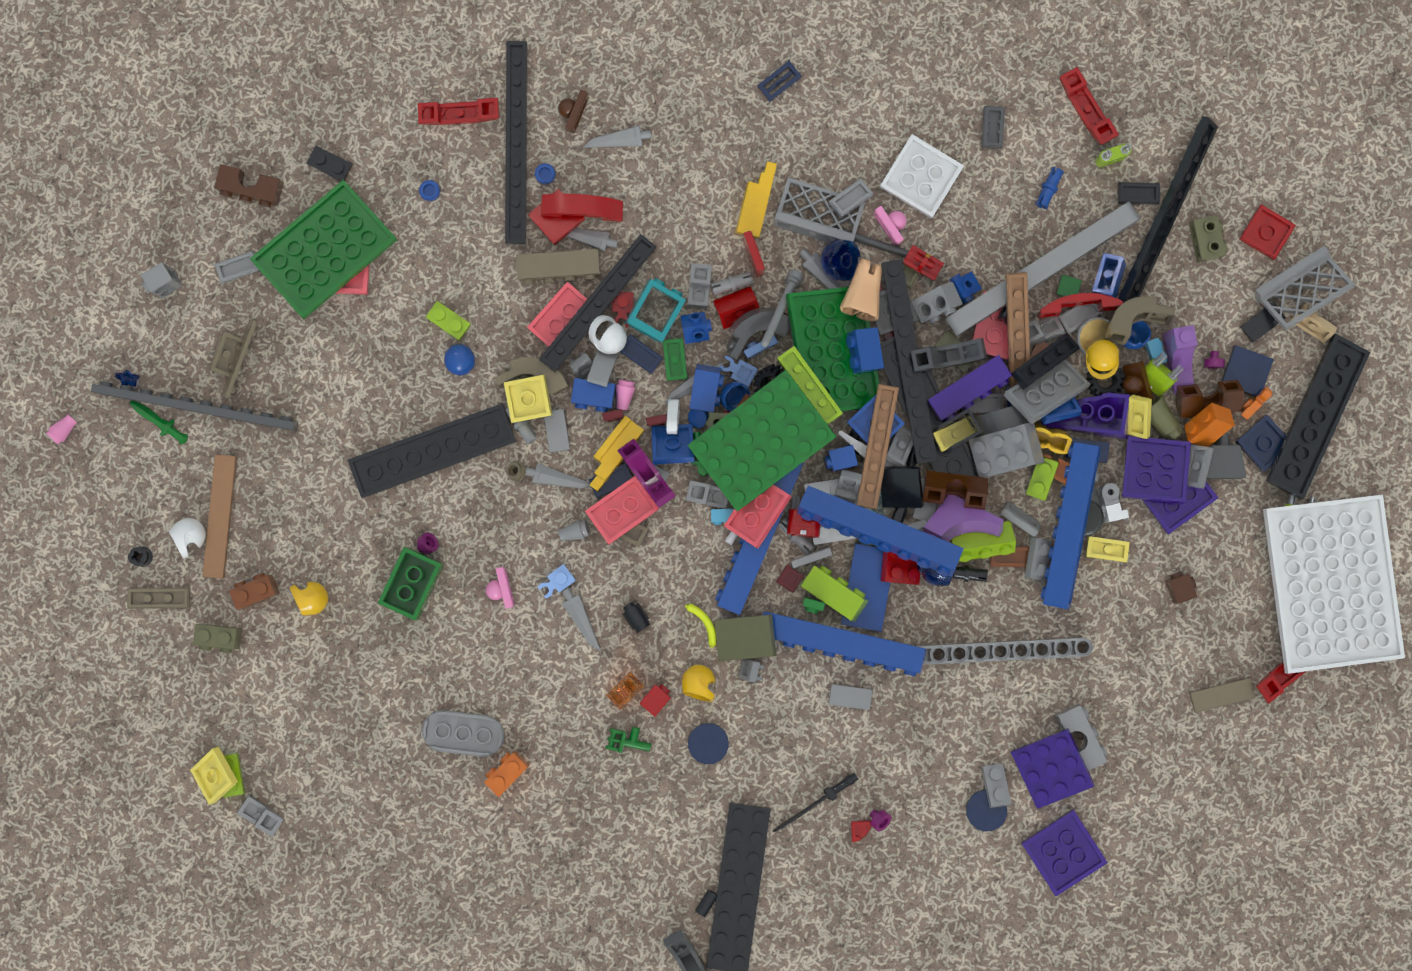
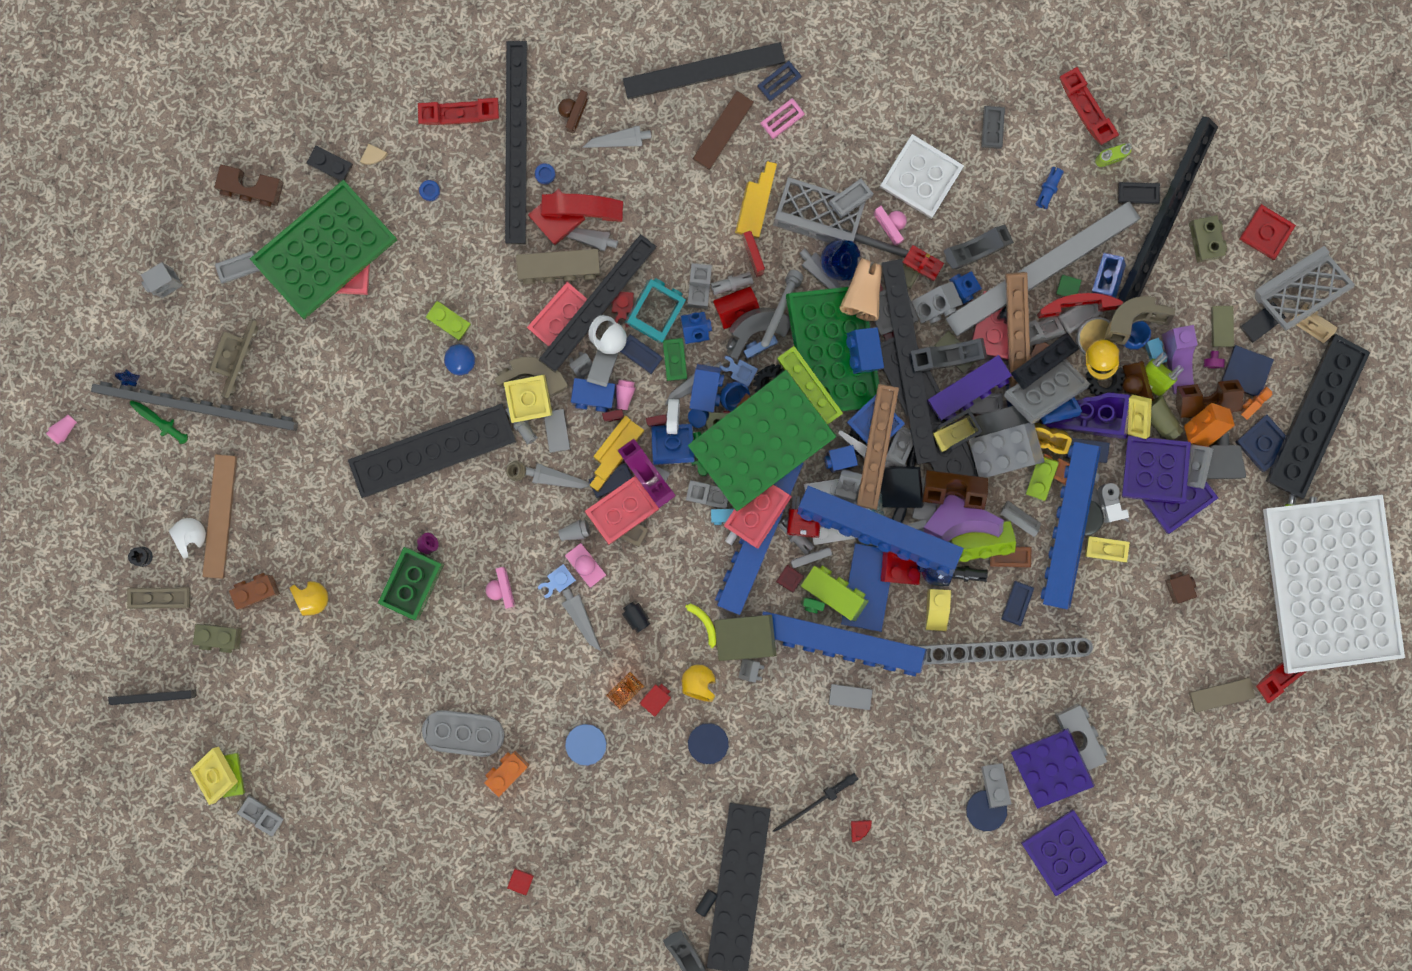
green arm [605,727,651,753] -> none
magenta tile [870,810,892,832] -> none
light grey plate [1024,537,1051,581] -> none
none -> black tile [108,689,197,705]
none -> tan tile [360,144,388,165]
none -> red tile [507,868,534,896]
none -> bright pink tile [565,543,606,588]
none -> medium blue tile [565,724,607,766]
none -> black tile [623,42,785,100]
none -> reddish brown tile [693,91,754,170]
none -> bright pink tile [760,98,805,139]
none -> light yellow slope [926,589,951,631]
none -> dark grey arch [944,225,1014,269]
none -> dark blue tile [1001,581,1034,626]
none -> olive tile [1211,306,1234,347]

